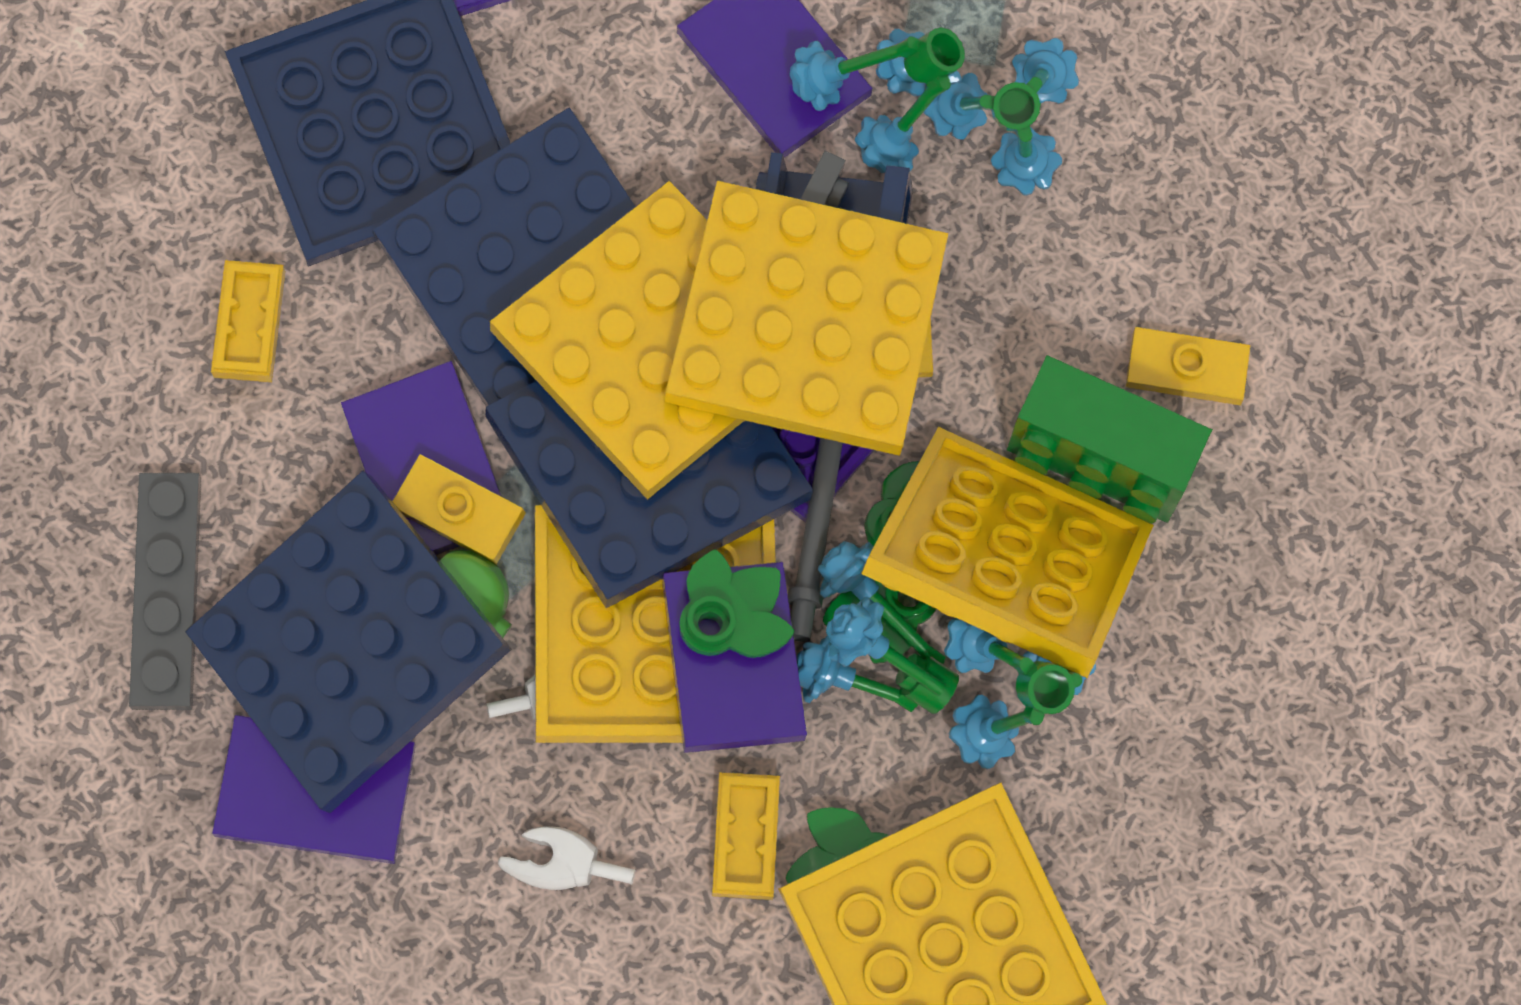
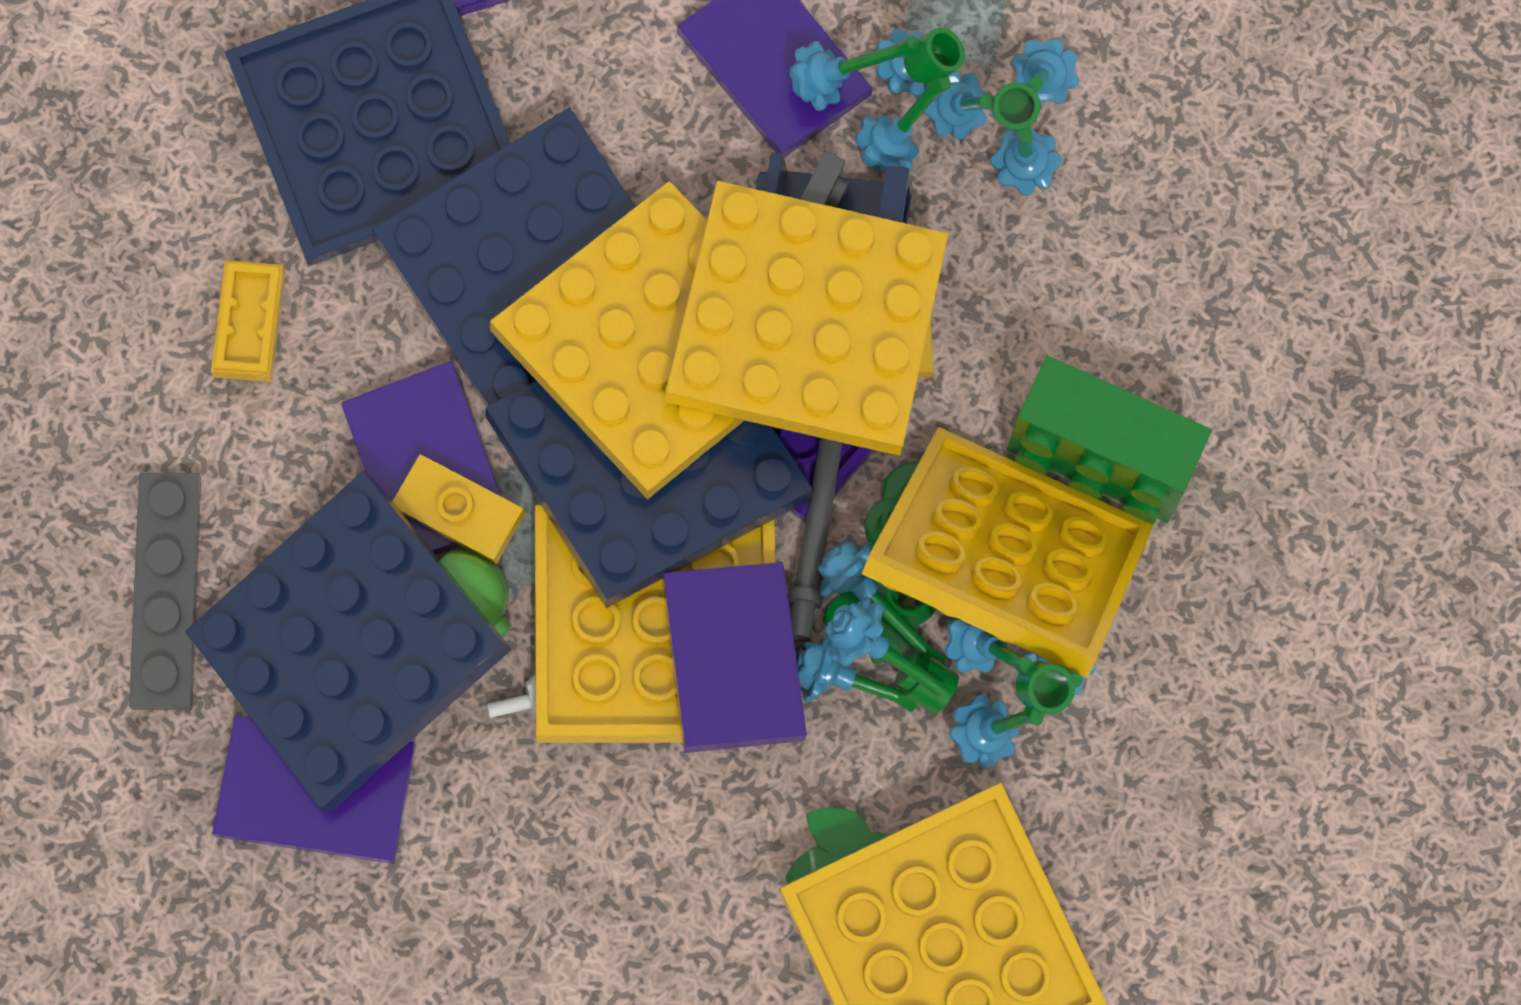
white hand [498,826,636,890] -> none
green plate [679,550,794,658] -> none
yellow plate [712,772,780,900] -> none
yellow plate [1125,327,1251,406] -> none

